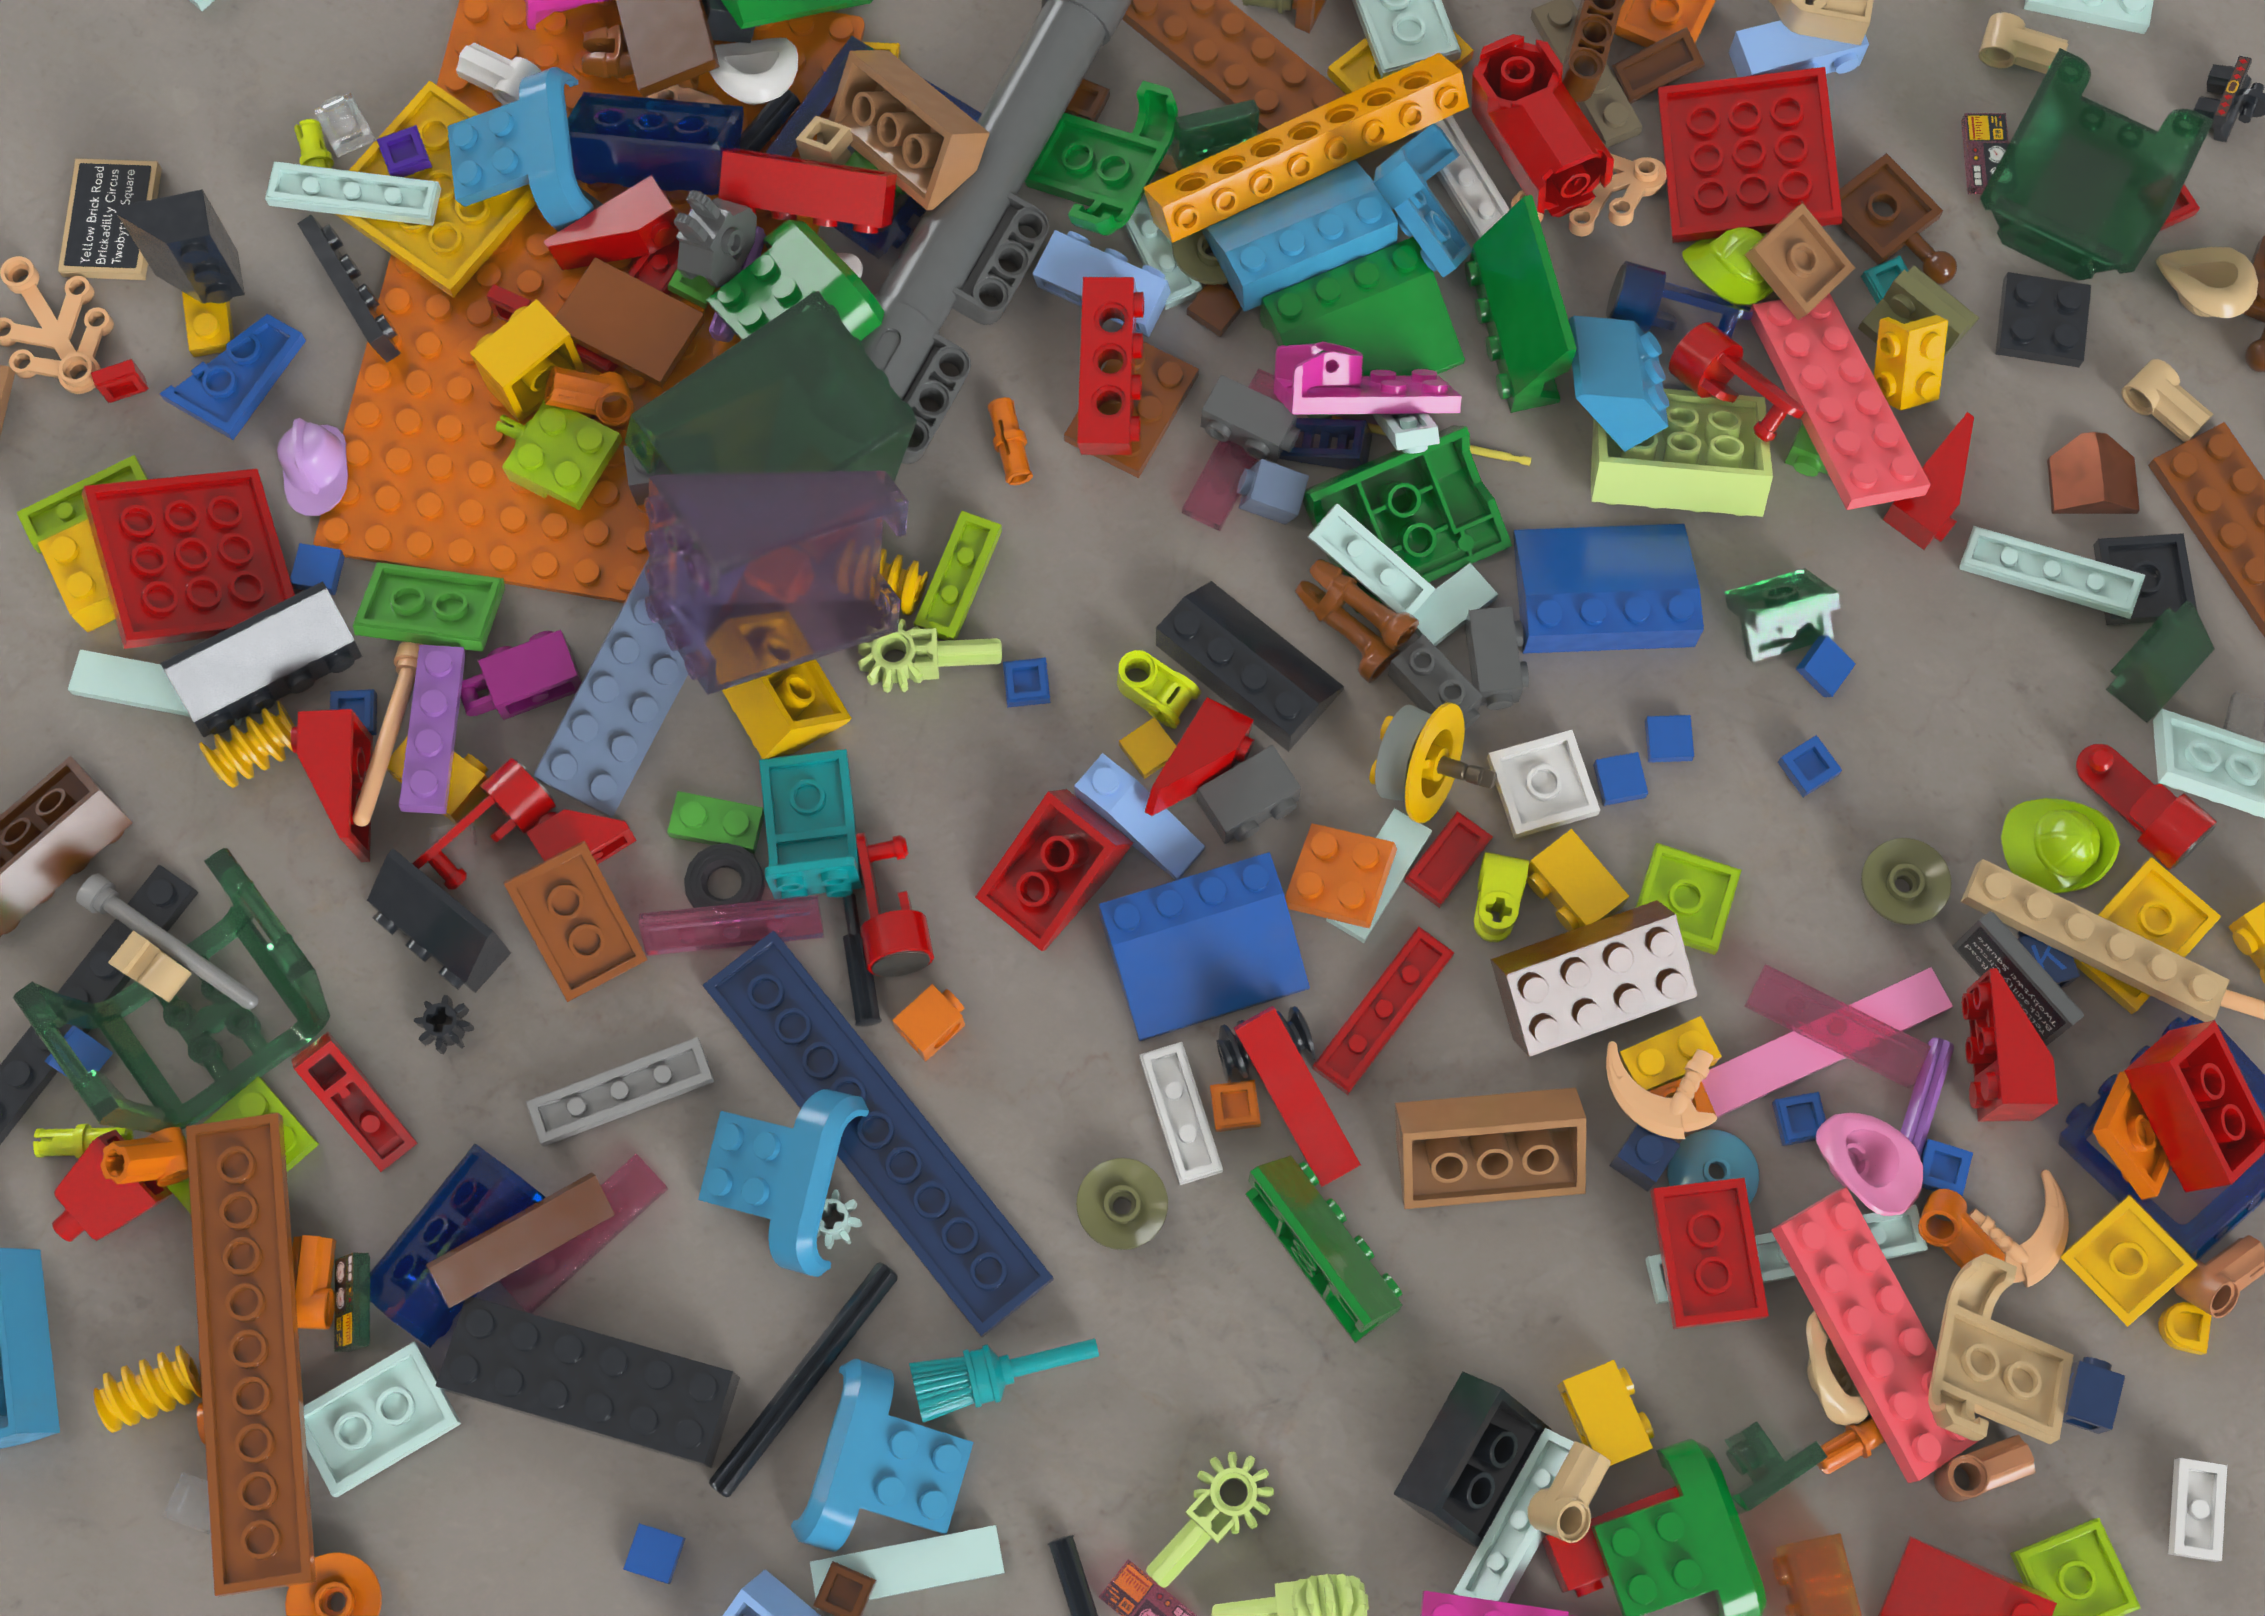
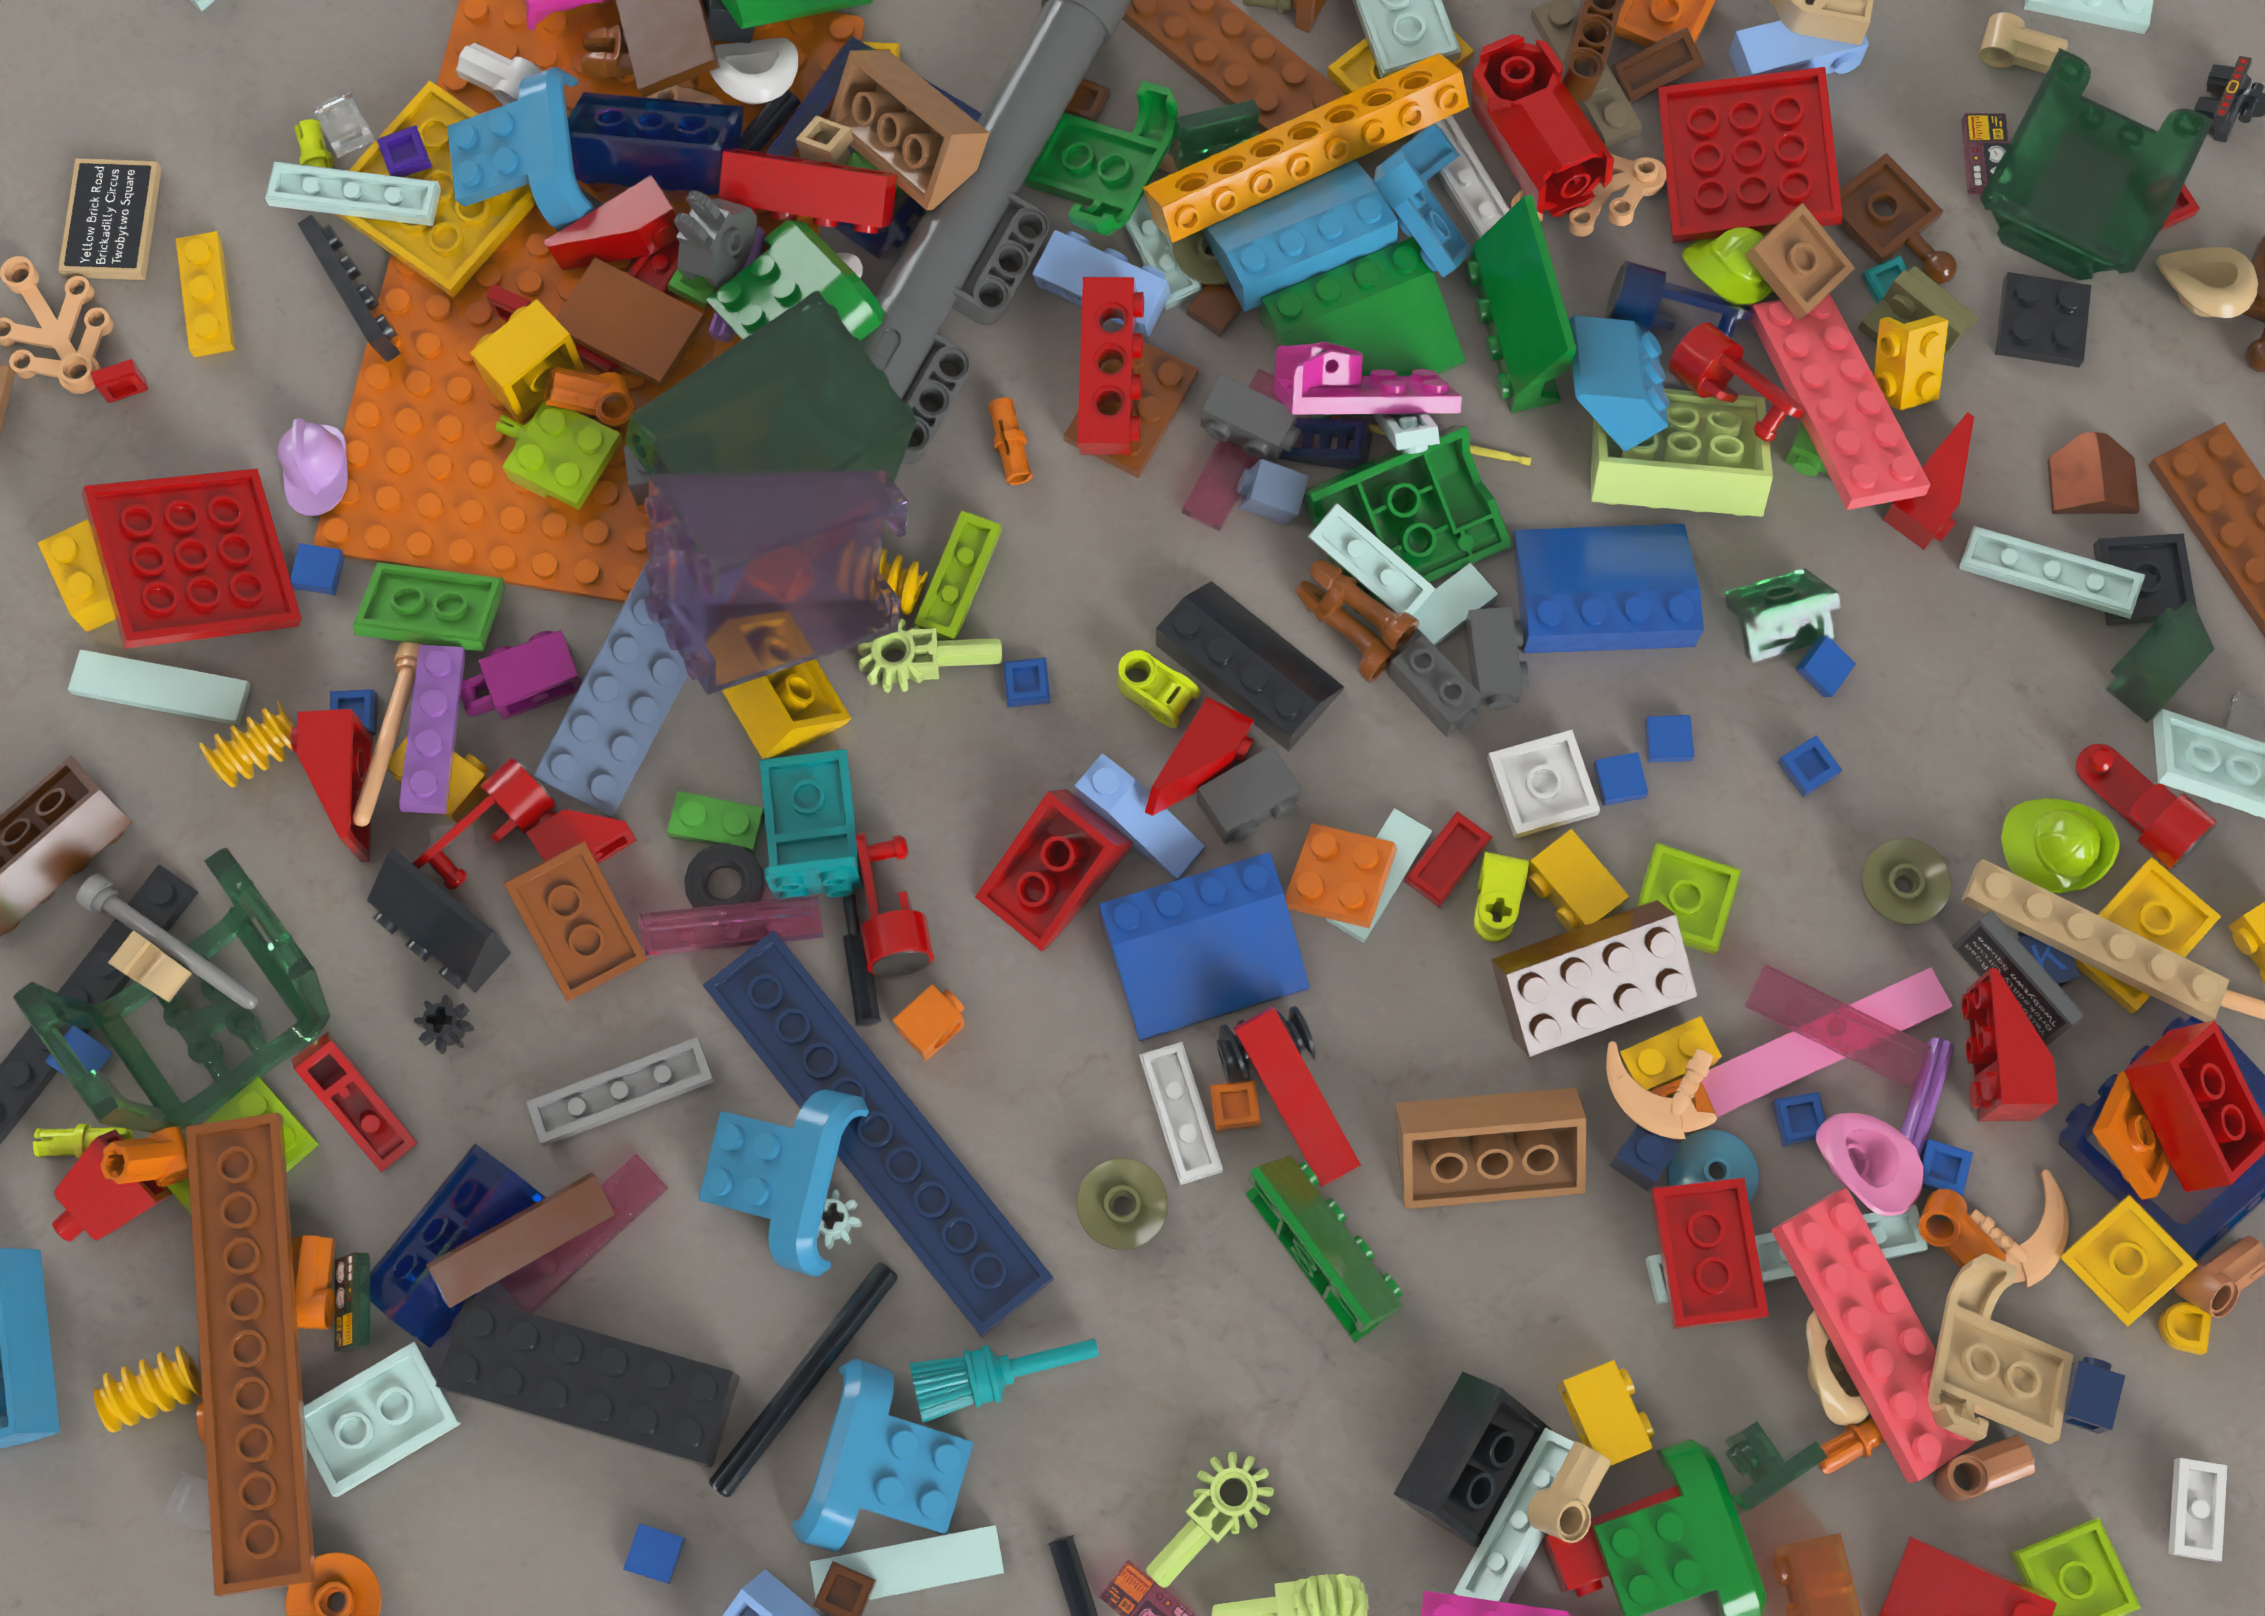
lime plate [16,455,148,553] -> none
black slope [116,189,245,304] -> none
blue wing [160,314,306,440] -> none
slope [160,581,362,737] -> none
yellow tile [1119,717,1176,779] -> none
red tile [1312,927,1455,1095] -> none
piece [1369,702,1497,823] -> none
tan piece [2121,359,2214,443] -> none

